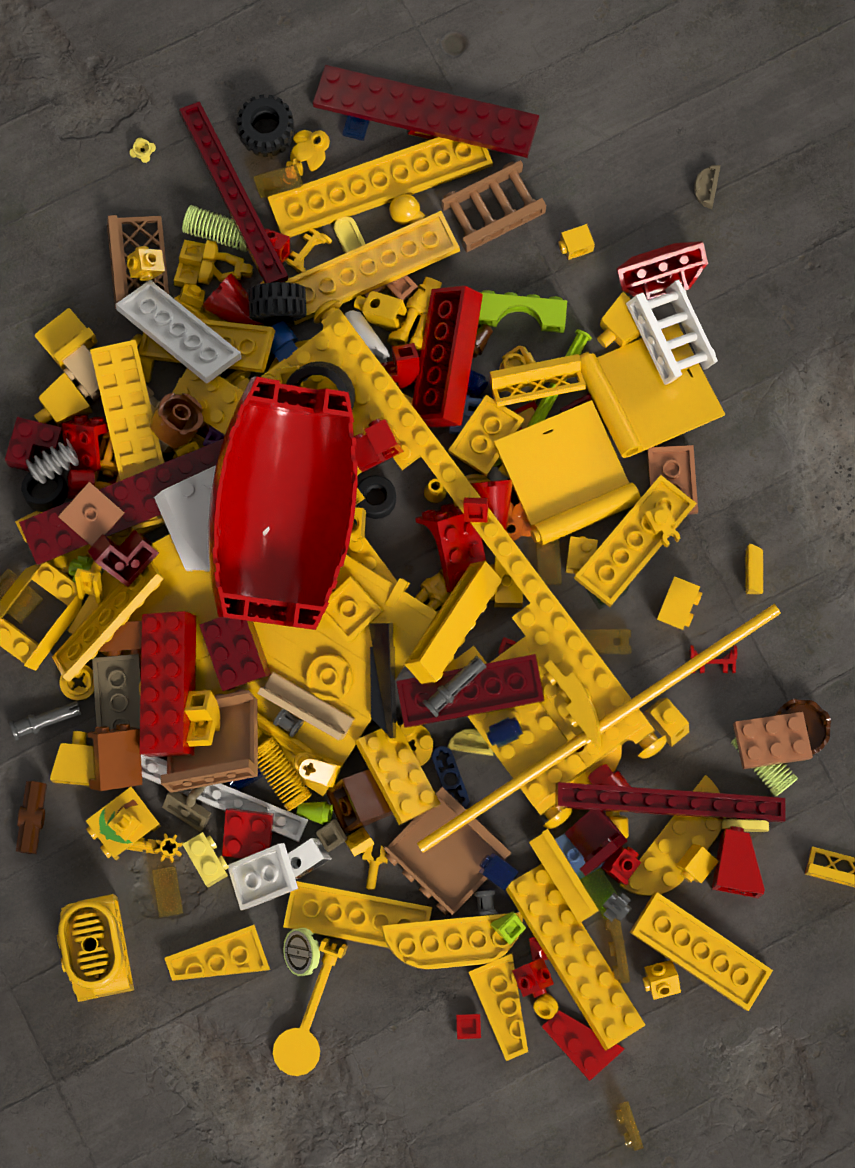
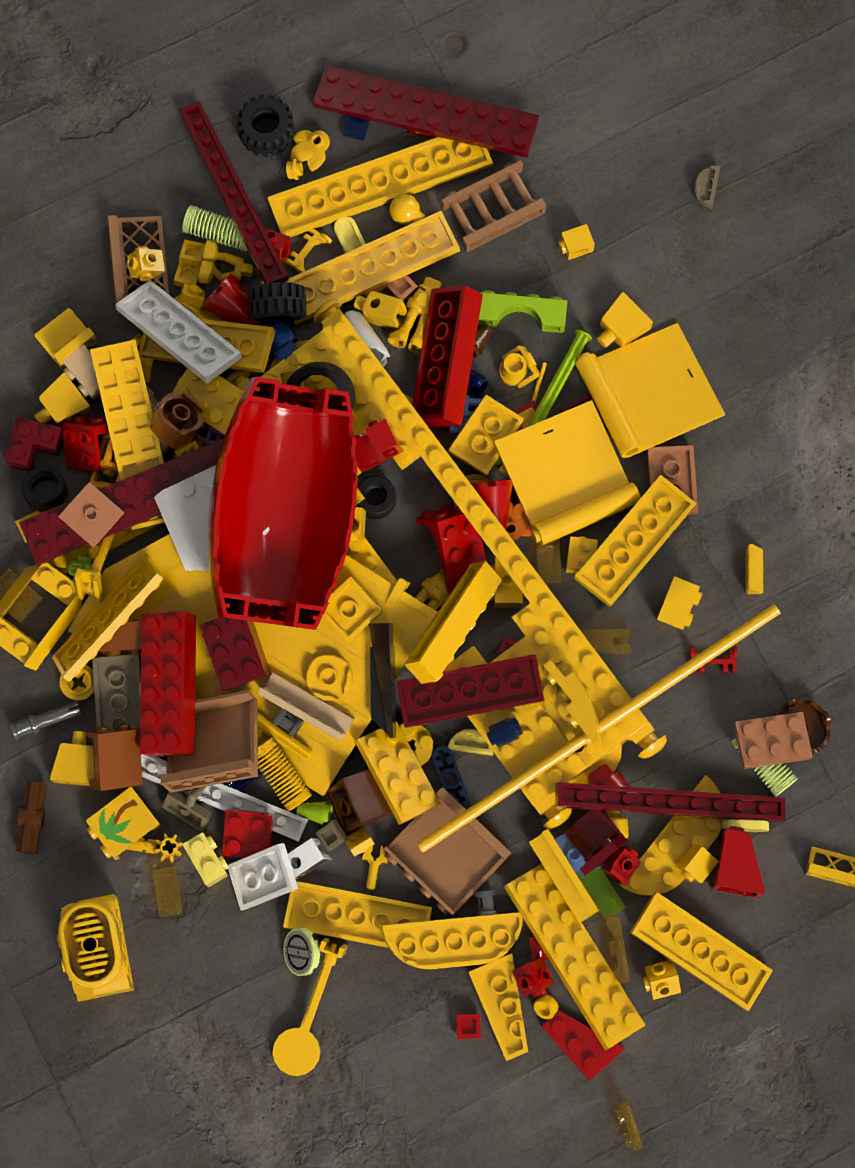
light grey piece [26,439,79,484] -> none
red piece [67,470,95,499] -> none
dark red brick [88,530,159,587] -> none
yellow tile [108,807,142,841] -> none
light yellow plate [130,138,156,163] -> none
yellow wing [165,925,270,981] -> none
yellow brick [184,690,220,746] -> none
clear yellow plate [253,164,303,198] -> none
yellow piece [294,751,342,787] -> none
red brick [381,343,420,389] -> none
dark grey pin [422,655,487,718] -> none
yellow cone [424,479,447,503] -> none
red plate [463,497,489,523] -> none
clear blue brick [479,853,518,891] -> none
yellow fence [490,354,586,407] -> none
lime slope [490,912,526,945] -> none
dark grey gear [602,893,632,922] -> none
red wedge [617,241,708,300] -> none
white fence [626,280,718,385] -> none
yellow torso [643,697,689,747] -> none
yellow plate [644,503,680,547] -> none

